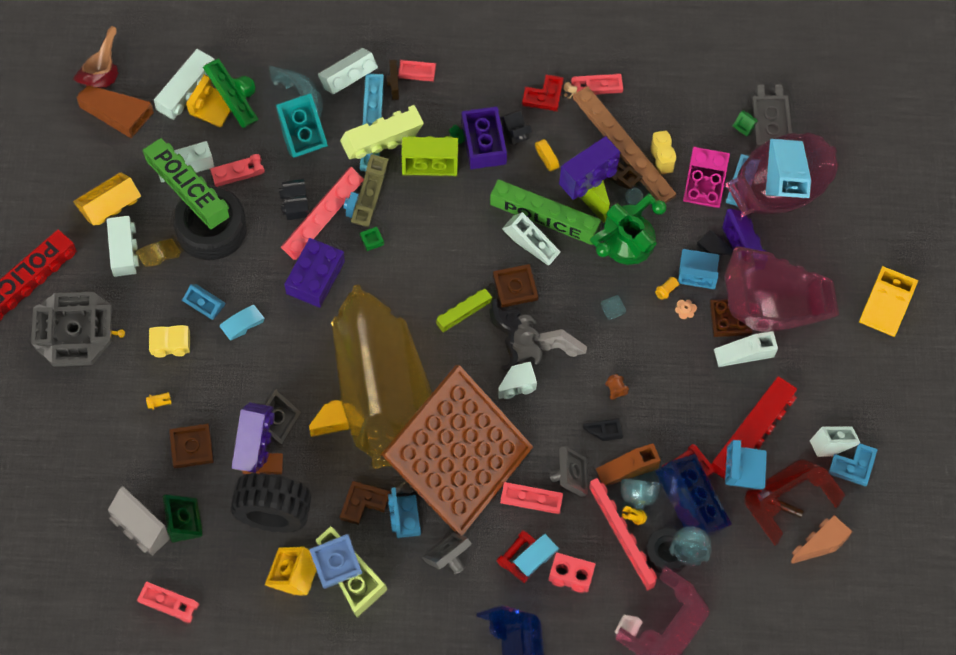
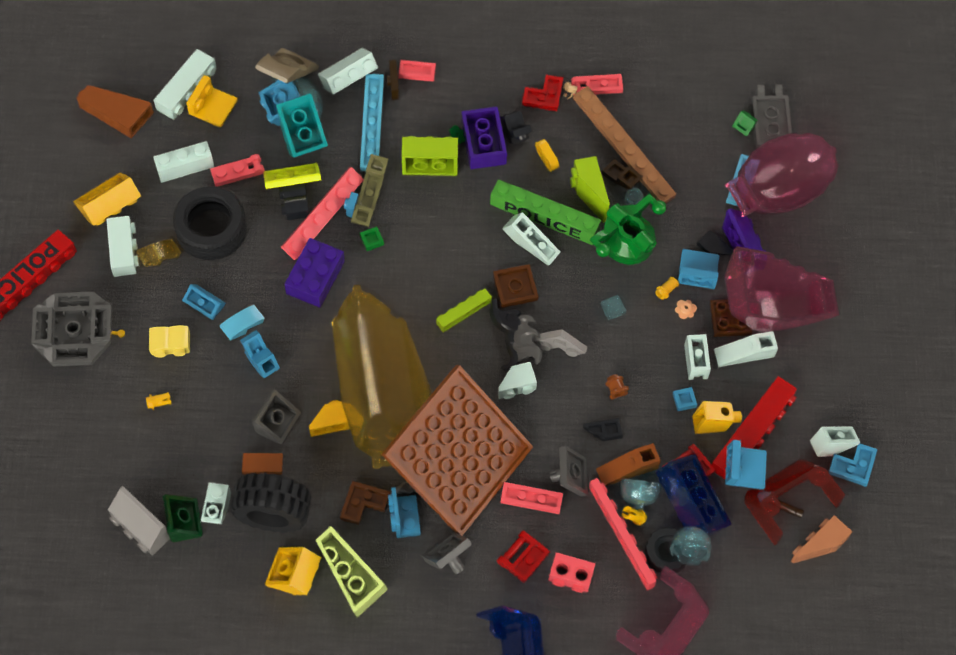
hat [73,26,118,88] -> none
coral plate [137,582,199,623] -> none
bright green brick [143,138,229,229] -> none
reddish brown plate [169,423,214,469] -> none
green plate [203,58,258,128] -> none
brick [232,402,275,473] -> none
medium blue plate [309,534,363,589] -> none
yellowish green wedge [340,105,424,160] -> none
medium azure slope [514,534,559,577] -> none
dark purple brick [559,136,620,200] -> none
white plate [615,615,643,639] -> none
light yellow brick [651,131,676,175] -> none
dark pink slope [683,147,730,208] -> none
medium azure slope [766,139,811,198] -> none
yellow slope [859,266,918,337] -> none
none -> light aqua slope [201,482,231,524]
none -> dark azure brick [240,330,280,378]
none -> dark tan slope [255,48,319,83]
none -> dark azure plate [259,80,300,126]
none -> neon yellow tile [263,163,321,189]
none -> dark azure plate [672,387,697,411]
none -> light aqua brick [684,334,711,380]
none -> yellow torso [692,401,742,434]

